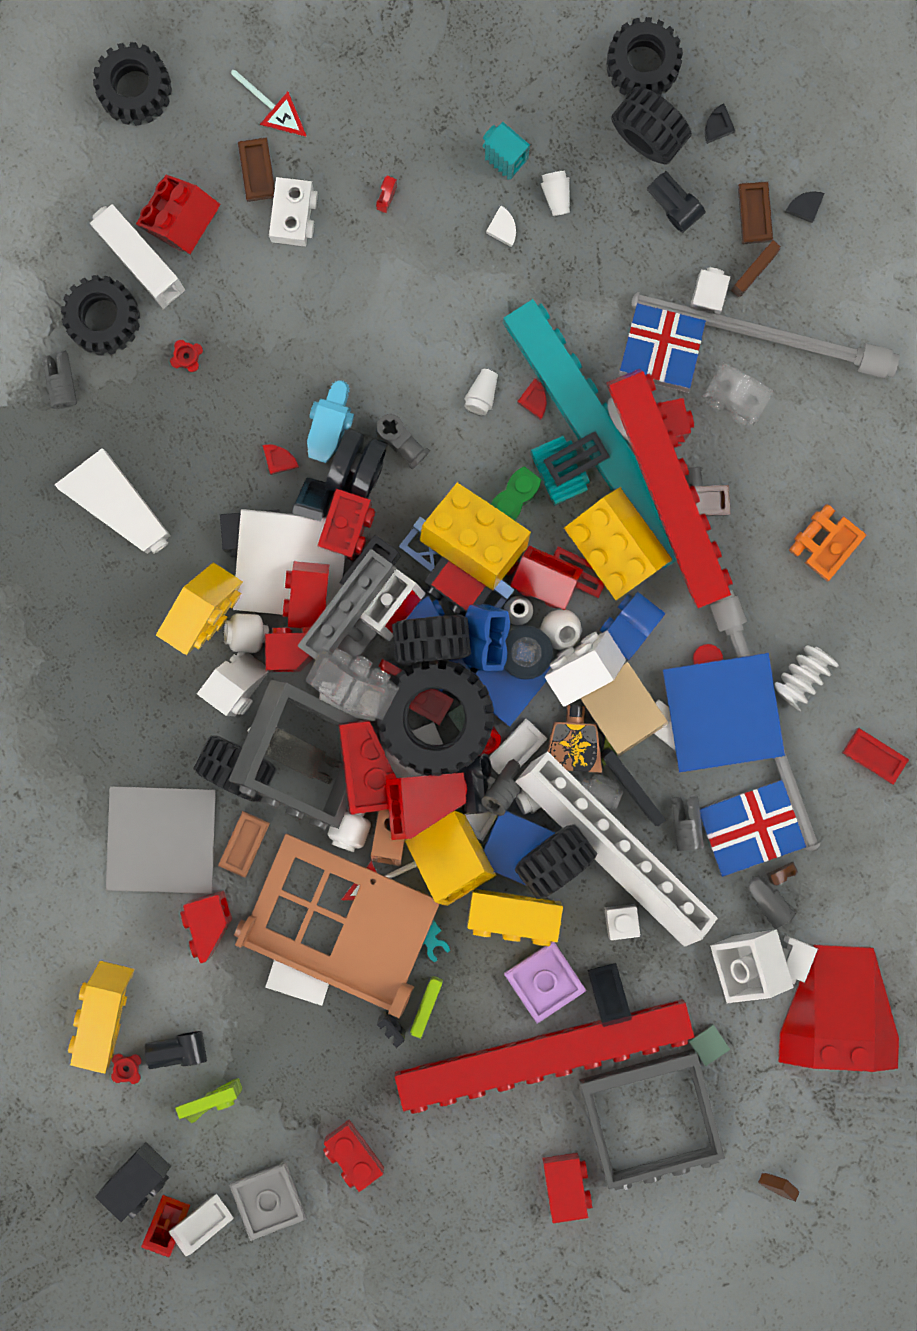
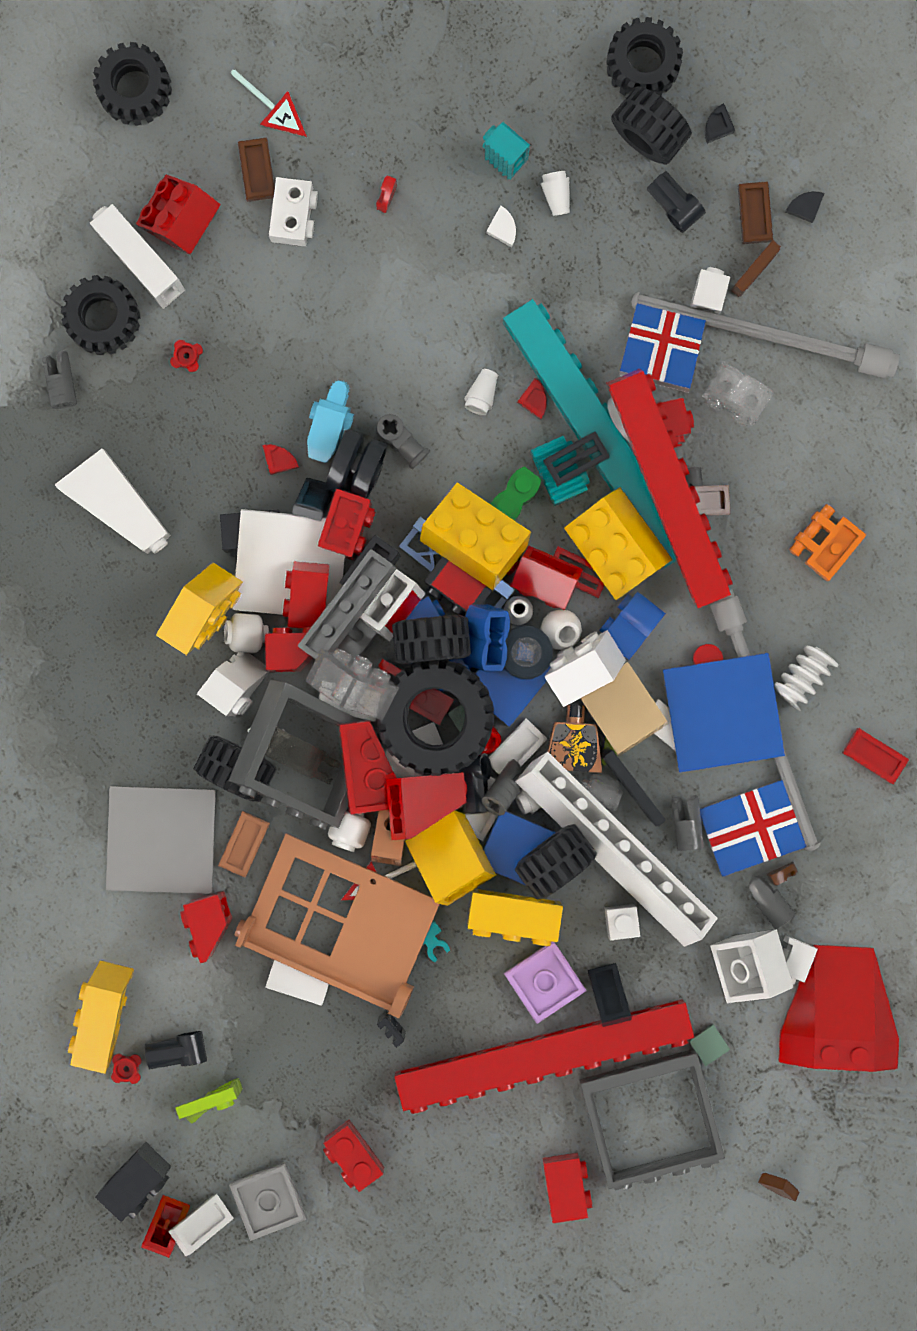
lime tile [410,976,443,1039] -> none

